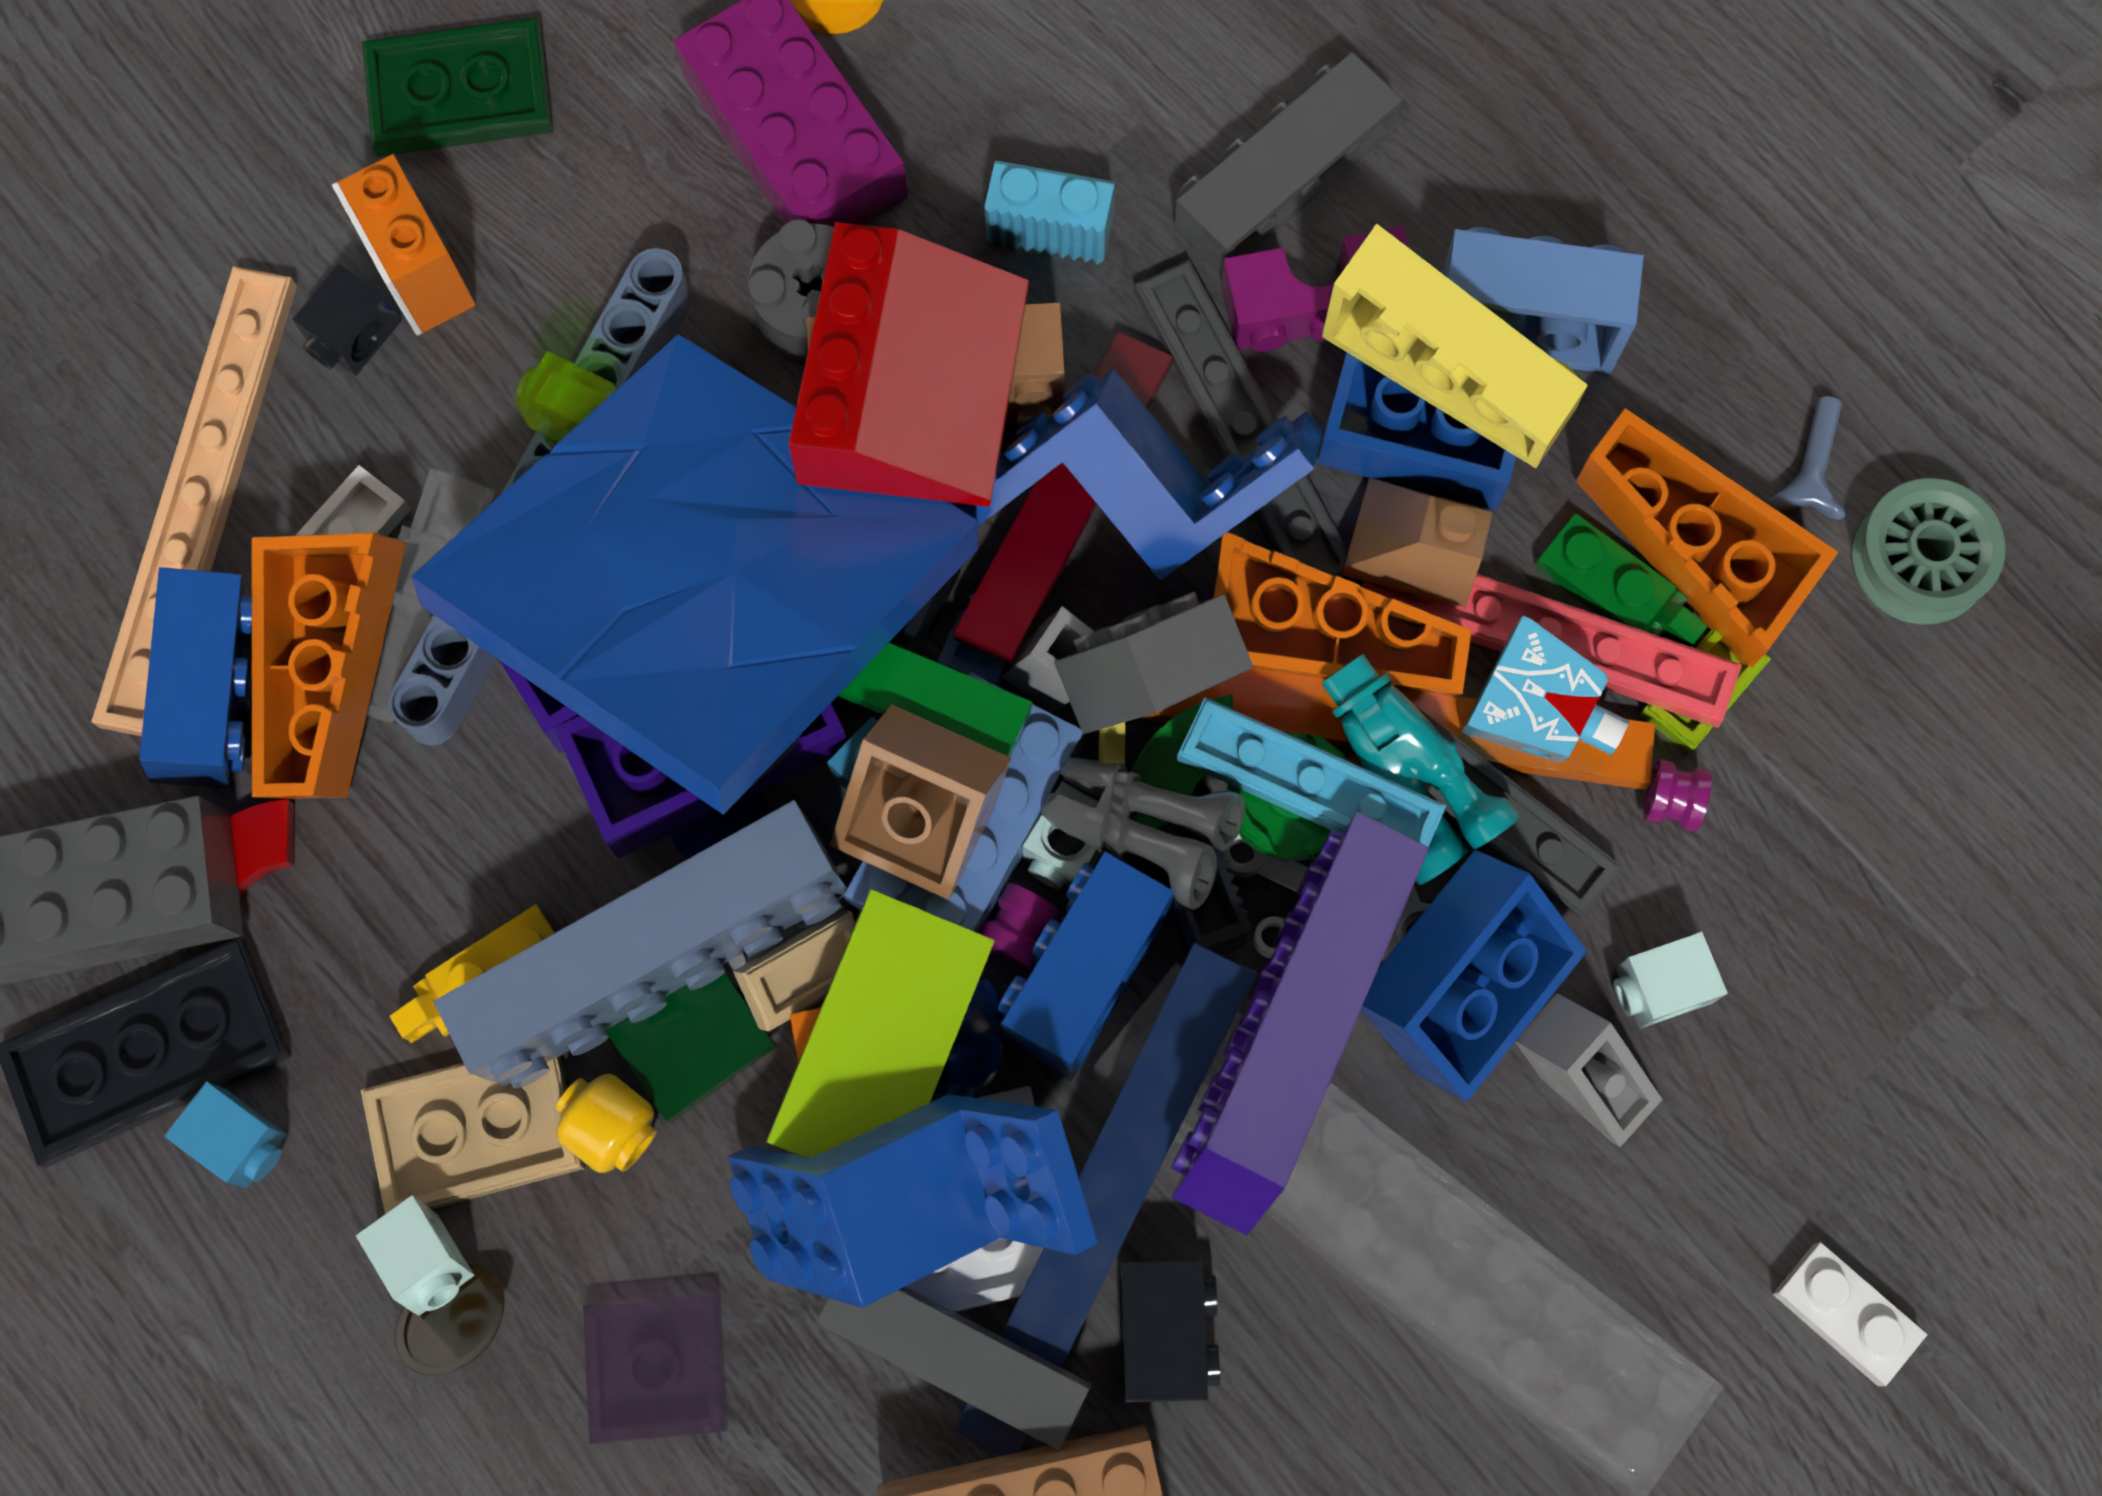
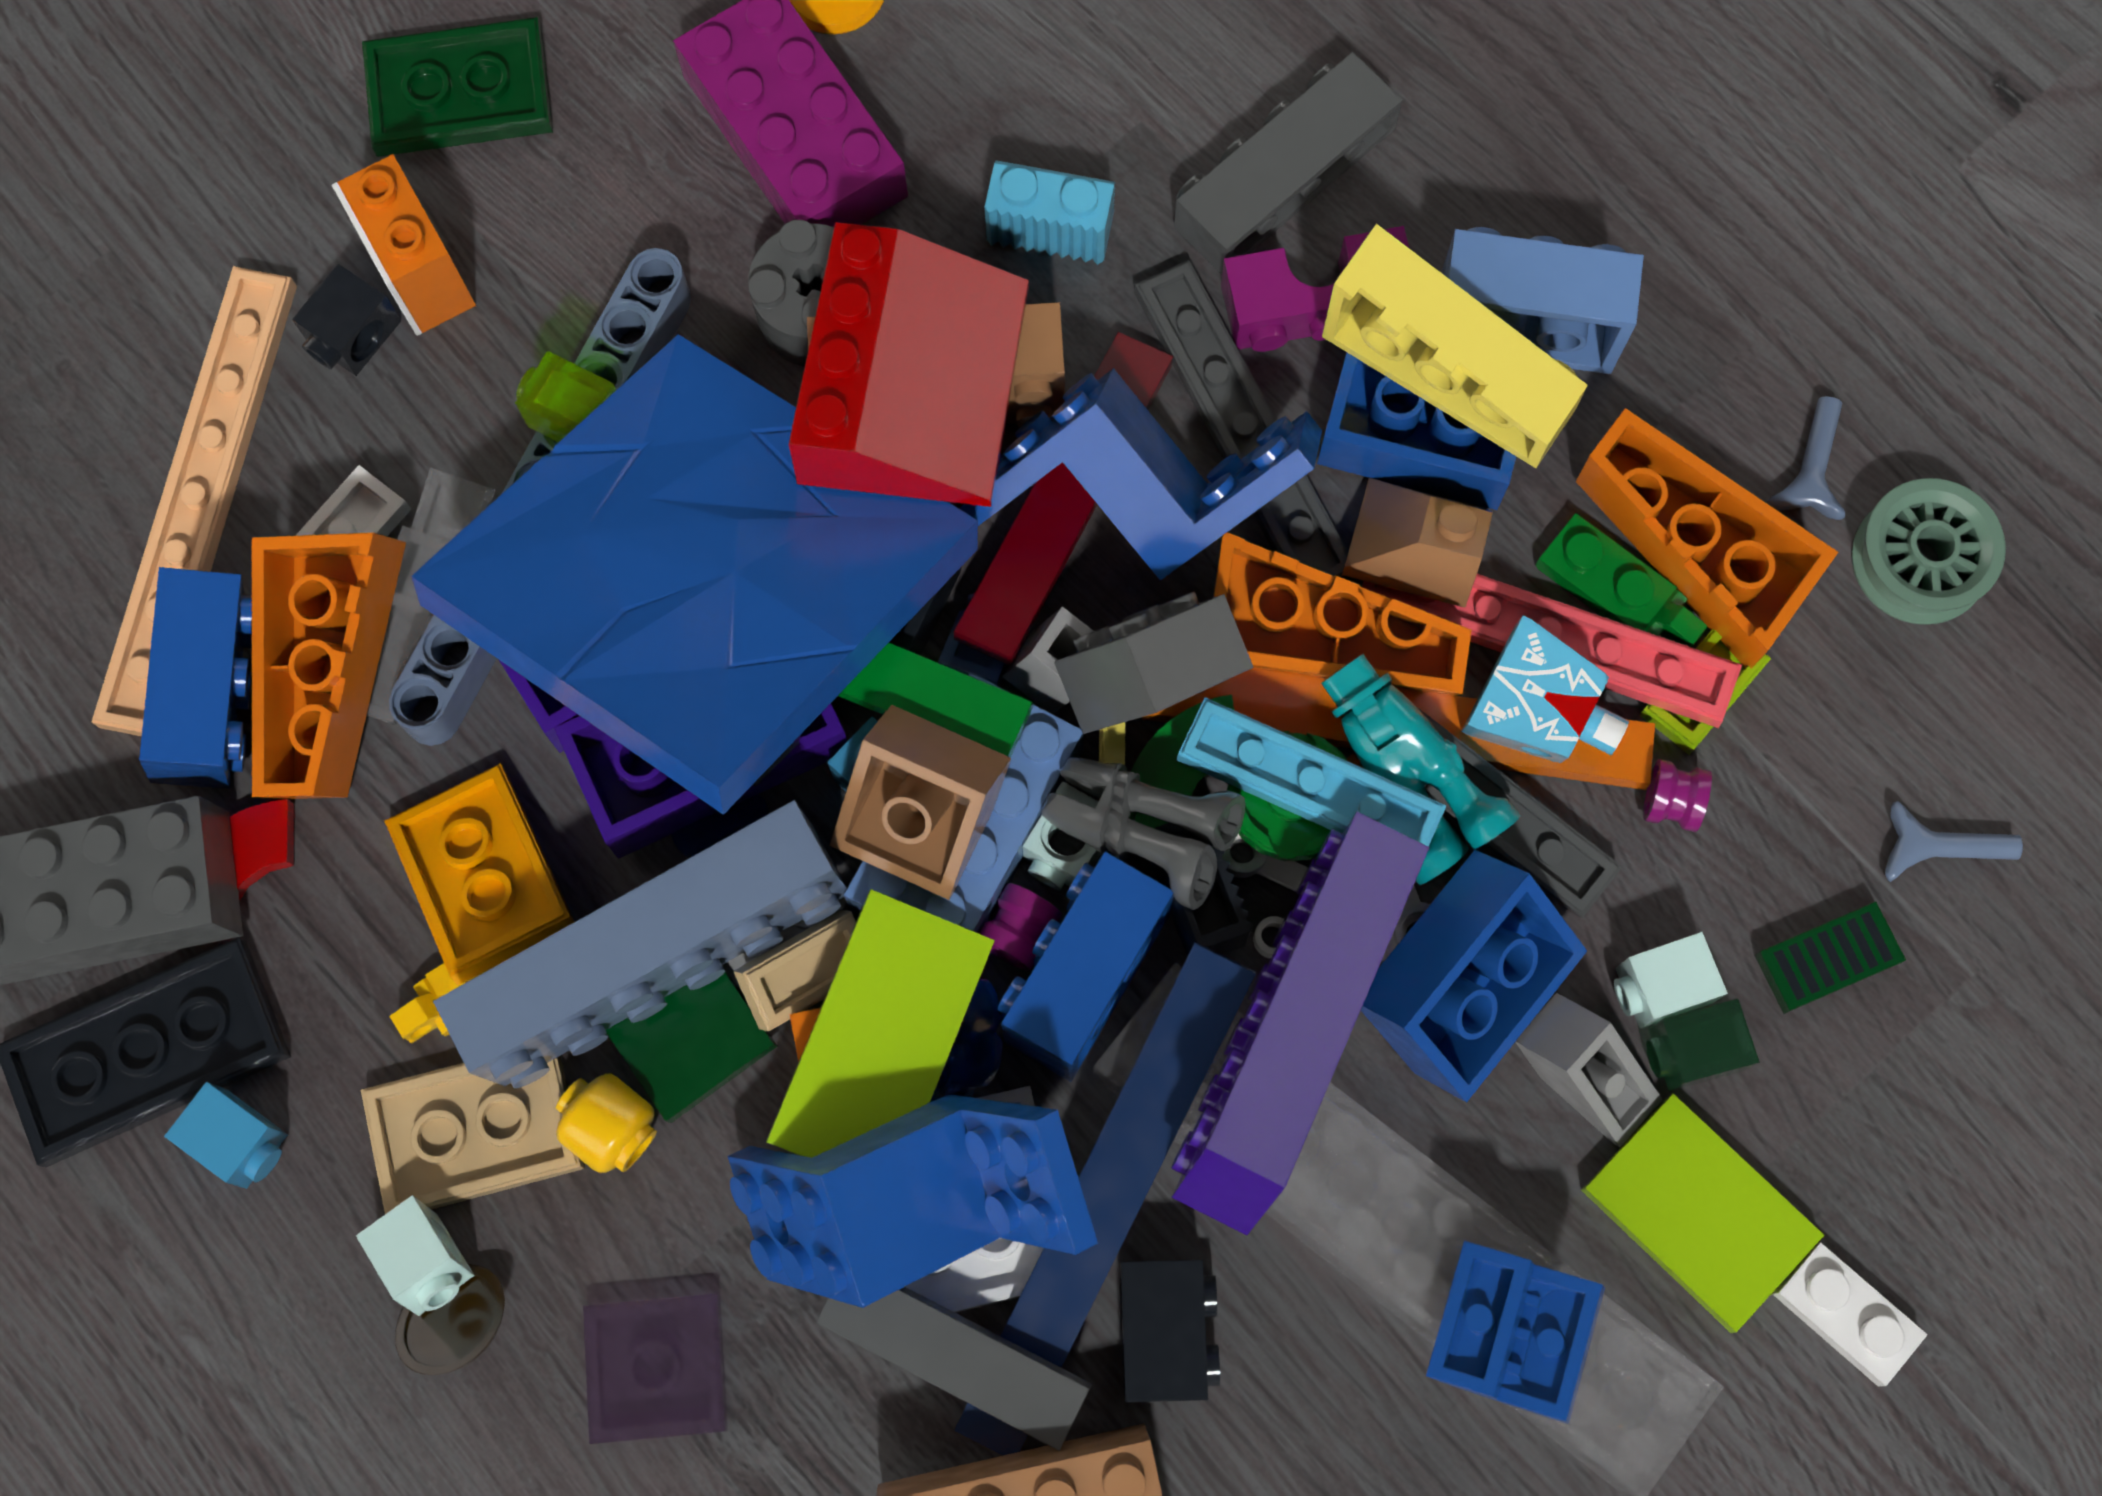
none -> light orange tile [385,763,575,985]
none -> blue slope [1426,1241,1605,1424]
none -> lime tile [1581,1094,1824,1333]
none -> clear green brick [1645,999,1760,1091]
none -> dark green tile [1754,902,1906,1014]
none -> sand blue piece [1885,801,2023,882]

